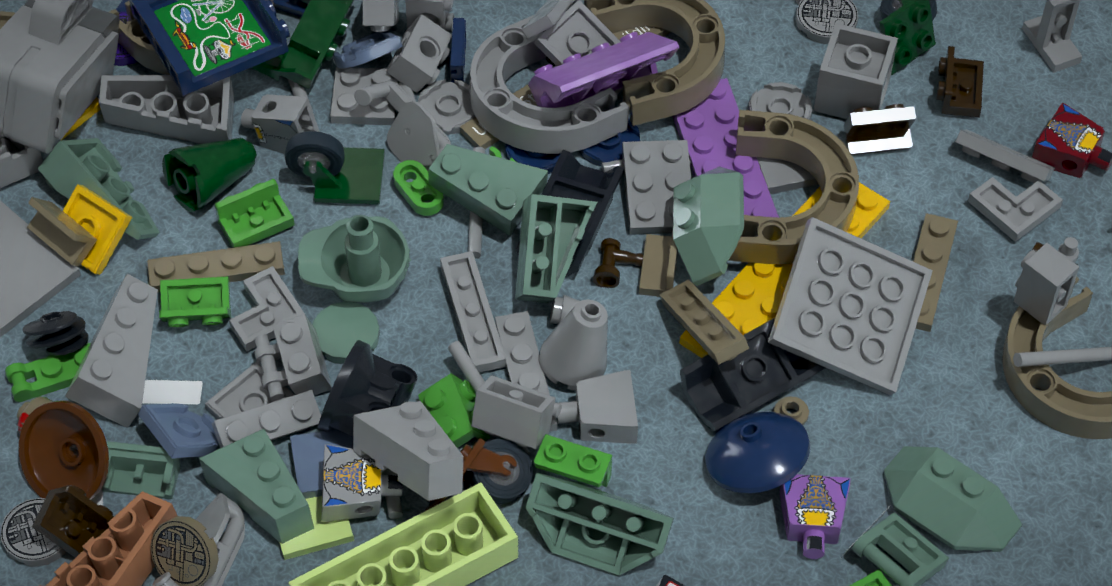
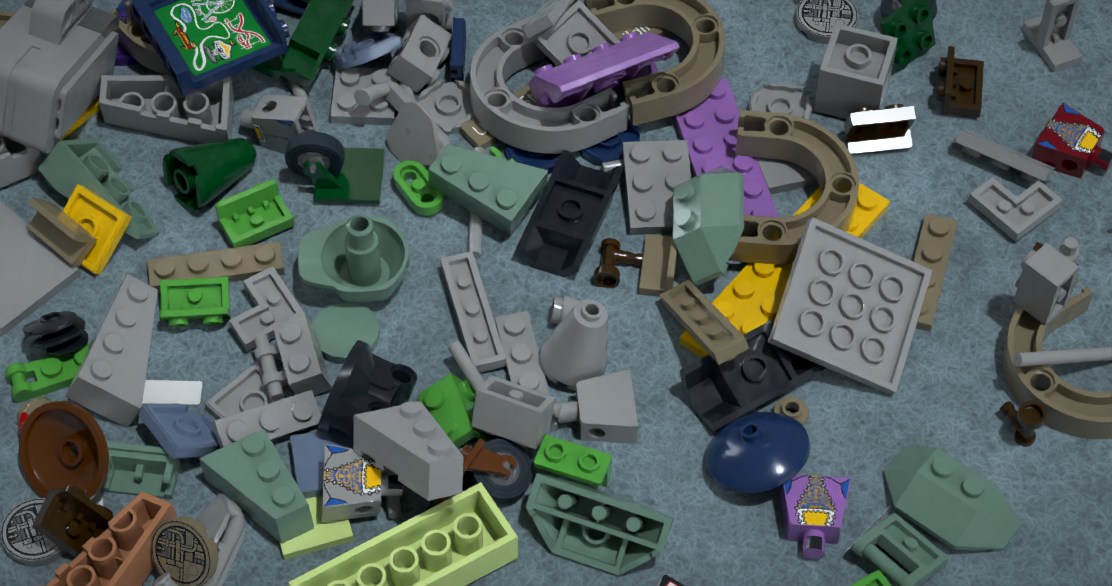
sand green wedge [515,194,597,303] -> none
none -> dark brown piece [1000,401,1047,447]

